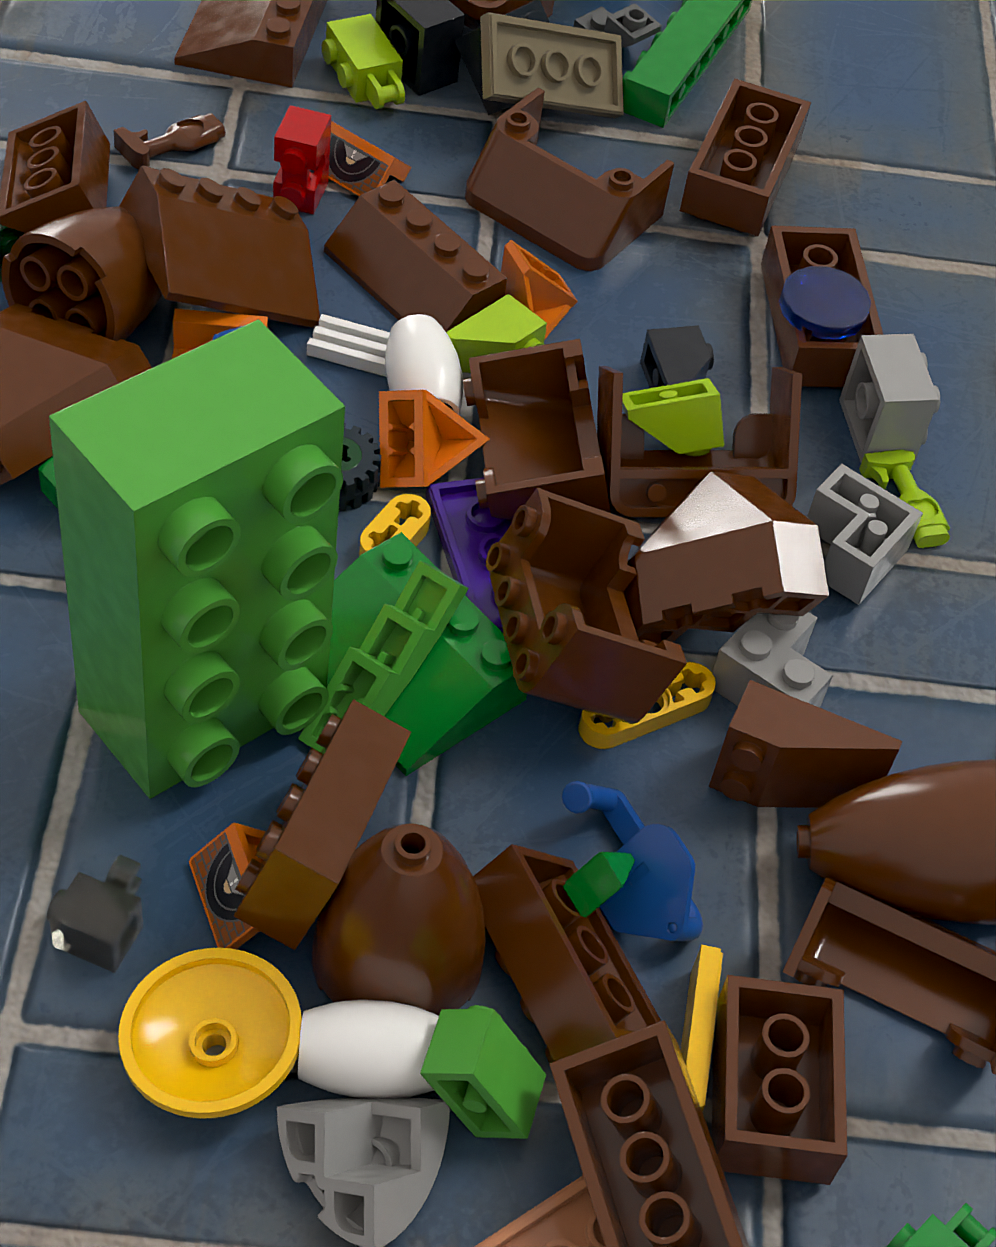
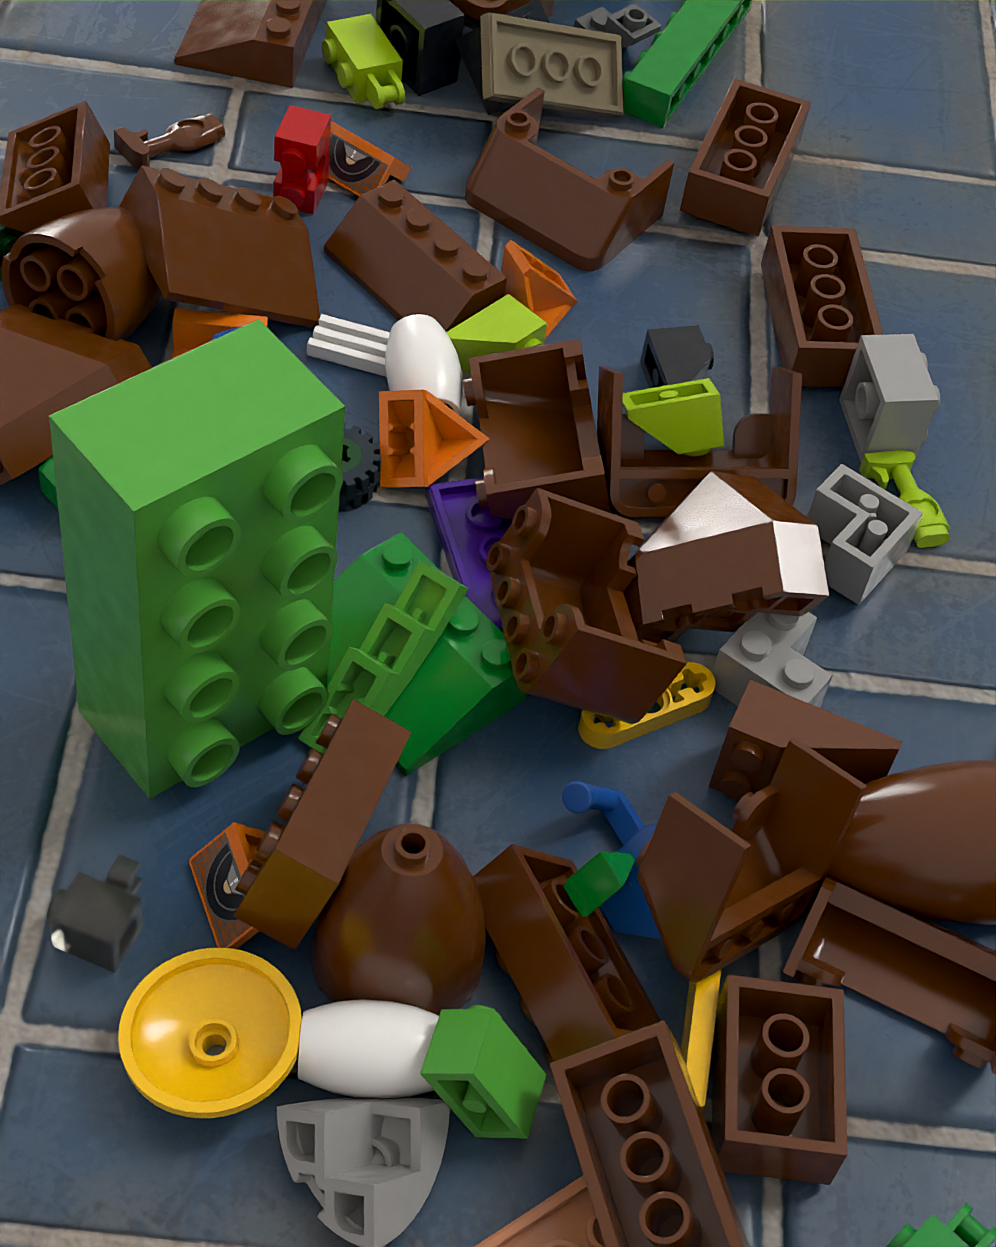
yellow beam [359,494,431,556] -> none
clear blue tile [779,266,871,339] -> none
none -> reddish brown windscreen [636,738,867,983]

